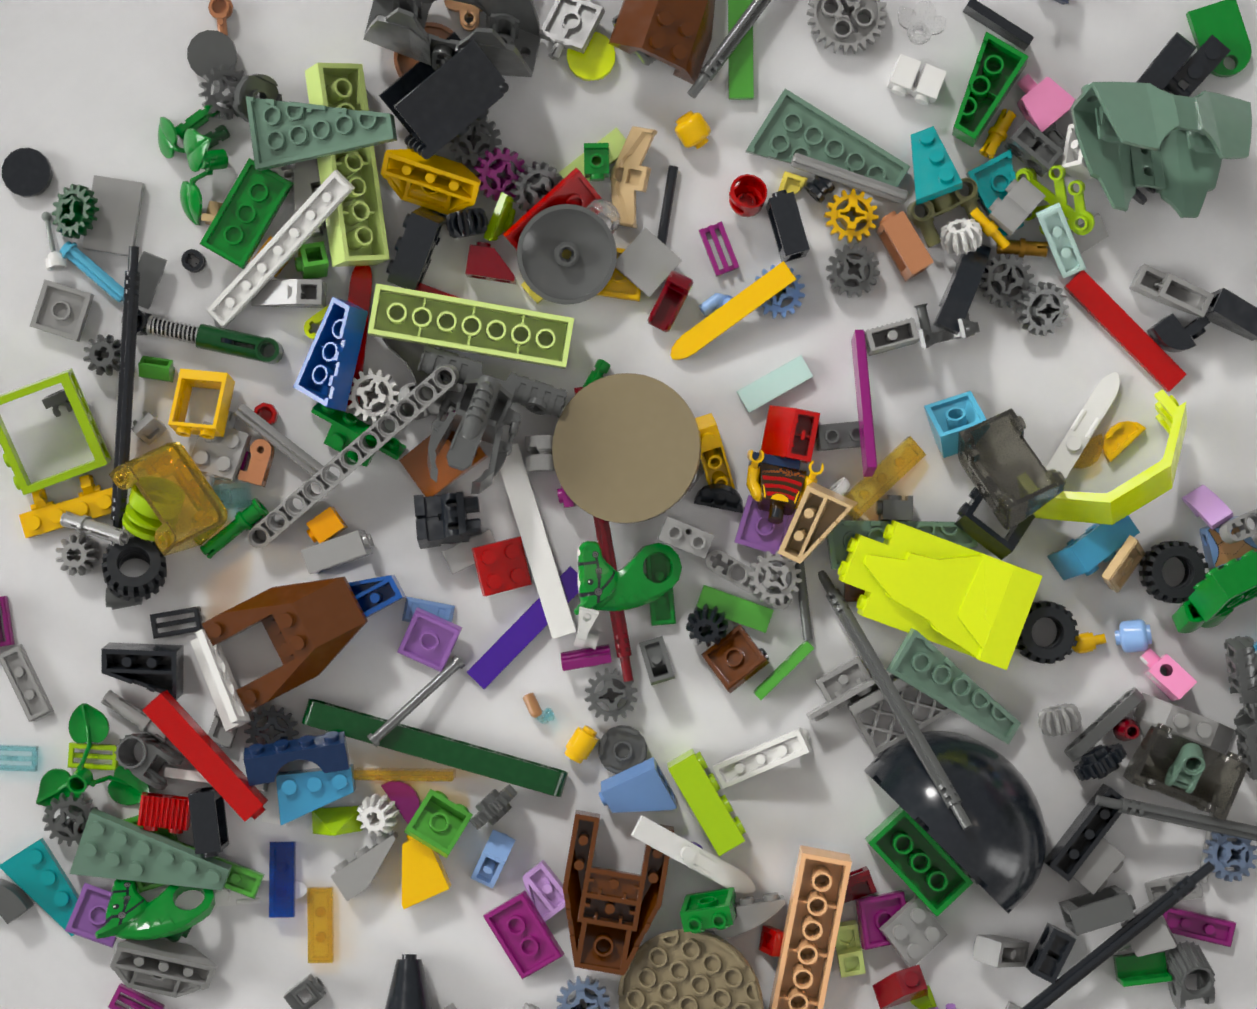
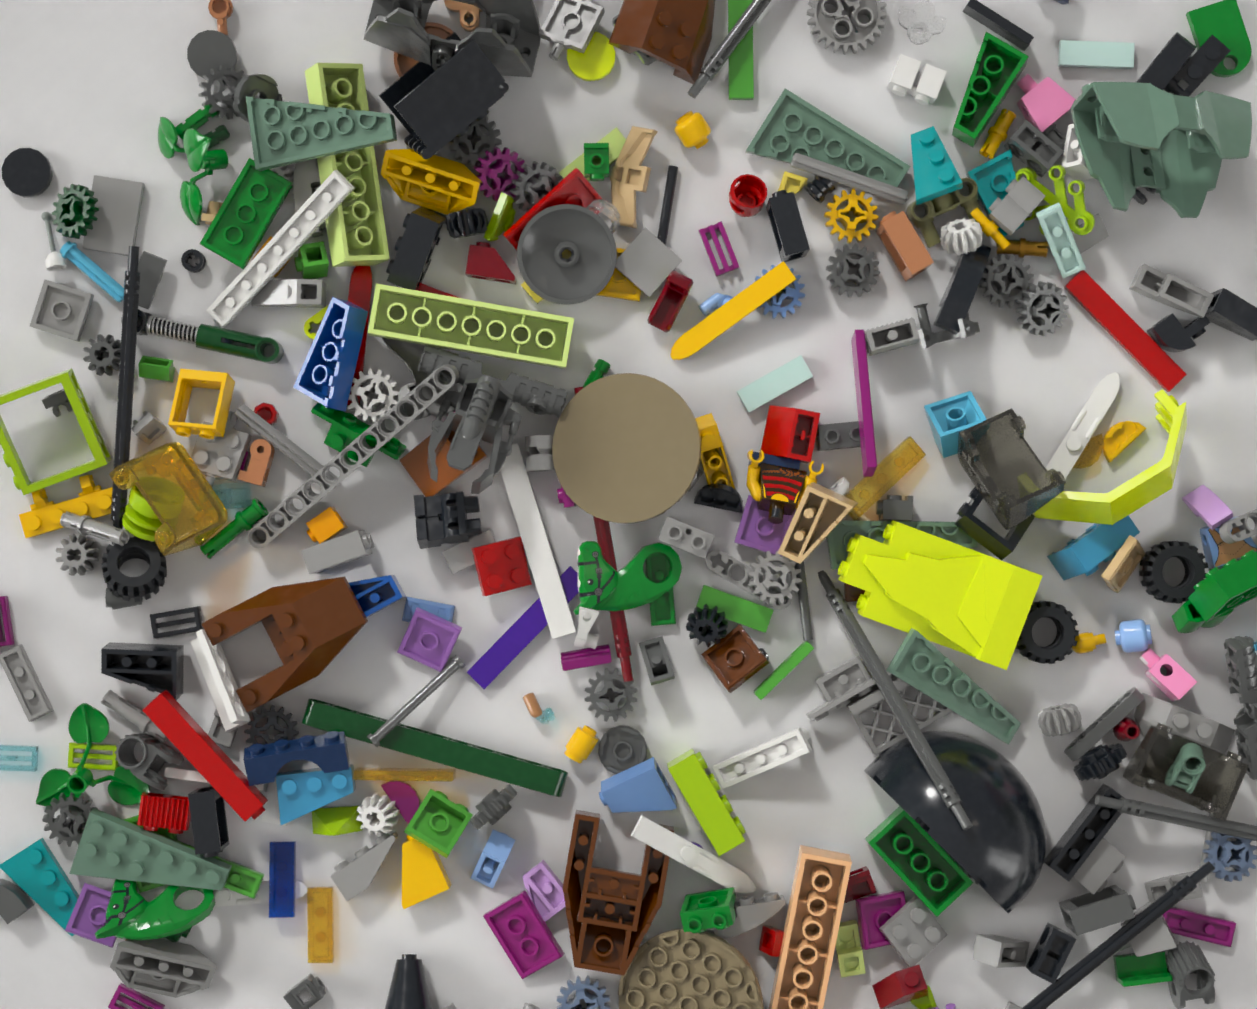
none -> light aqua tile [1058,40,1135,69]

